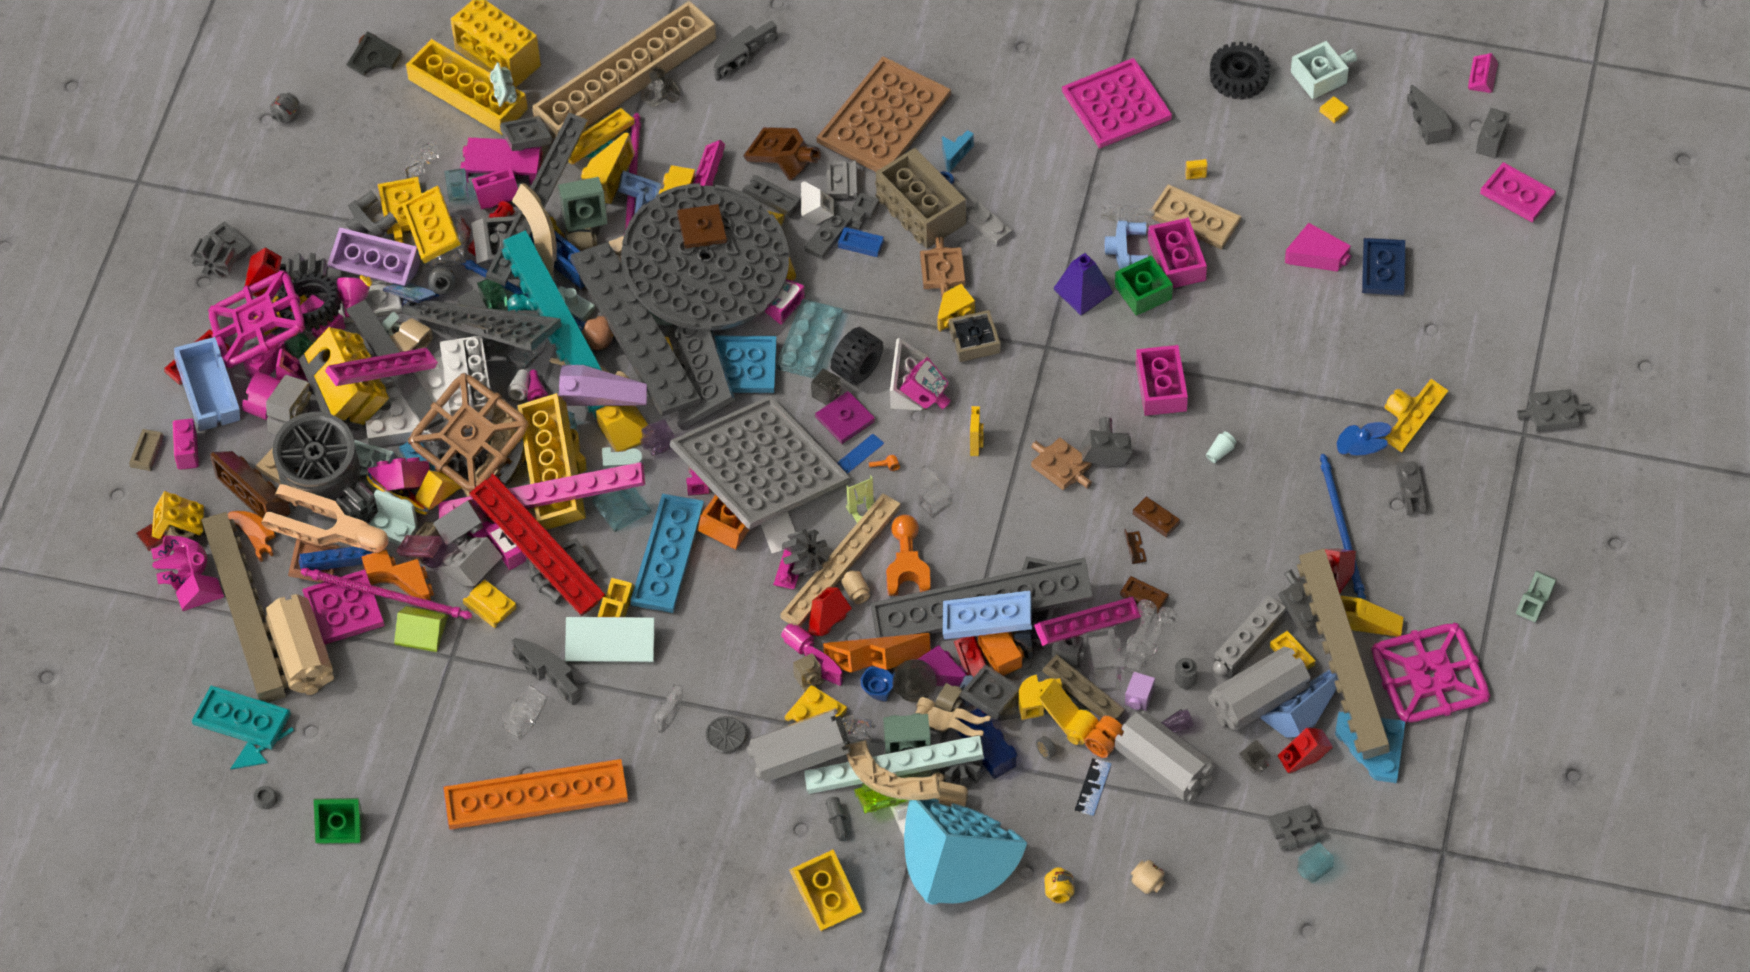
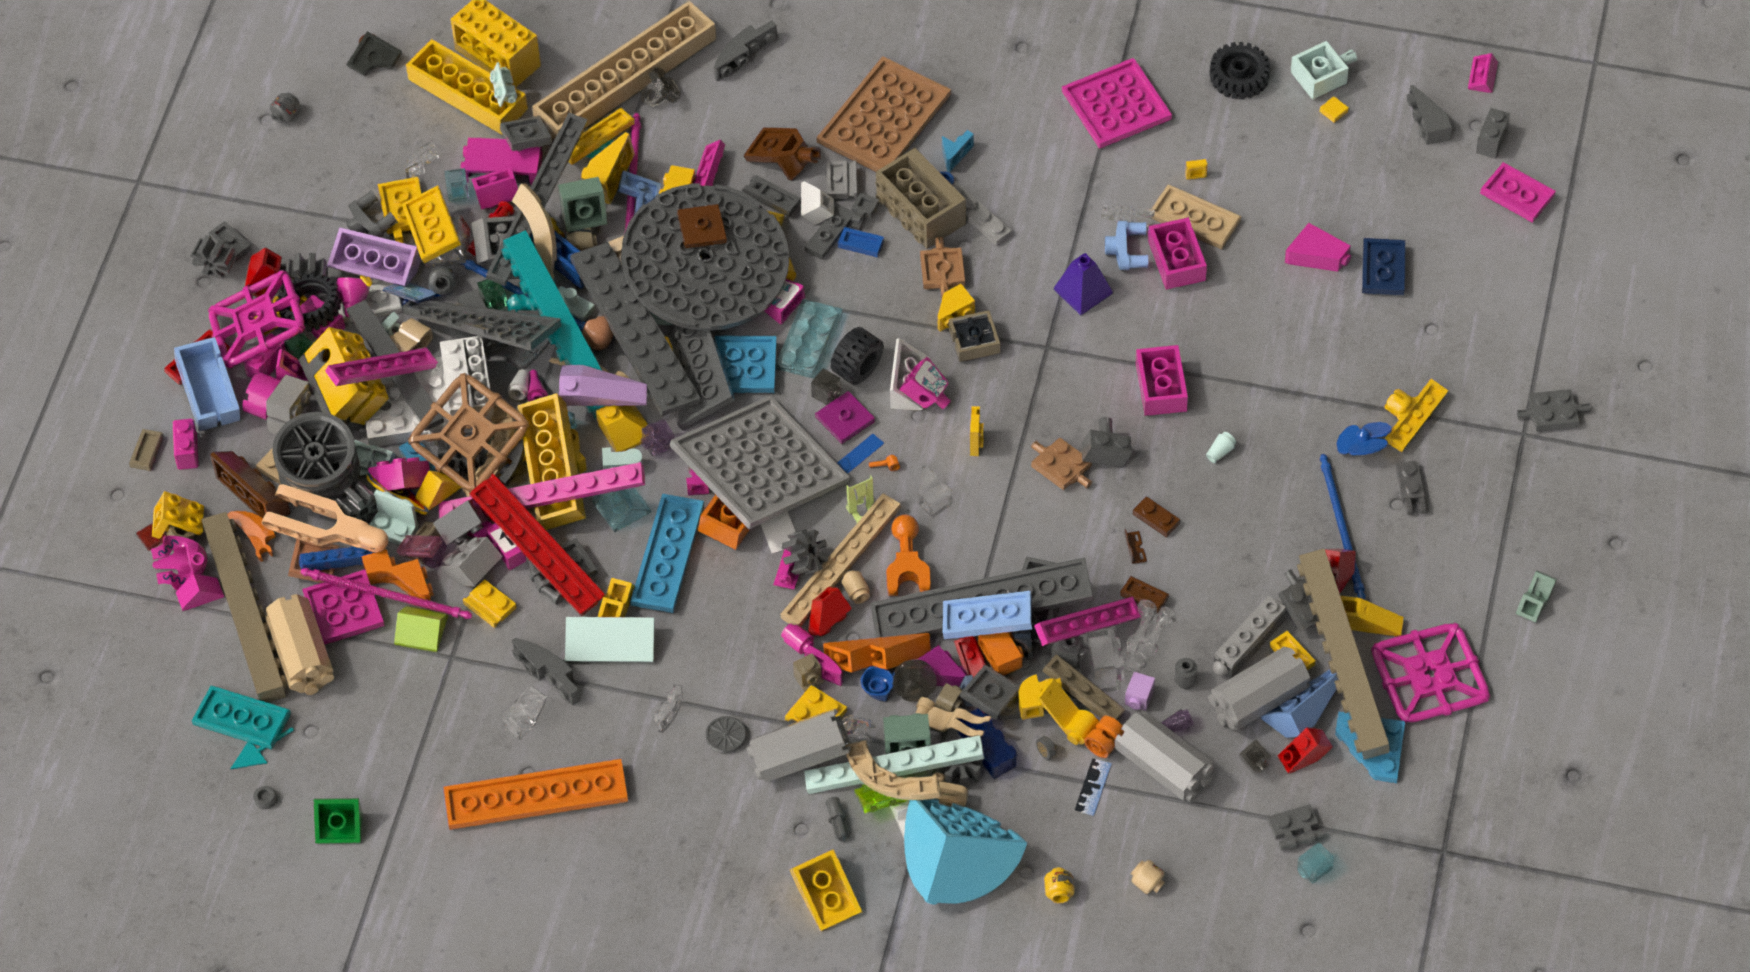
green brick [1115,255,1173,316] -> none

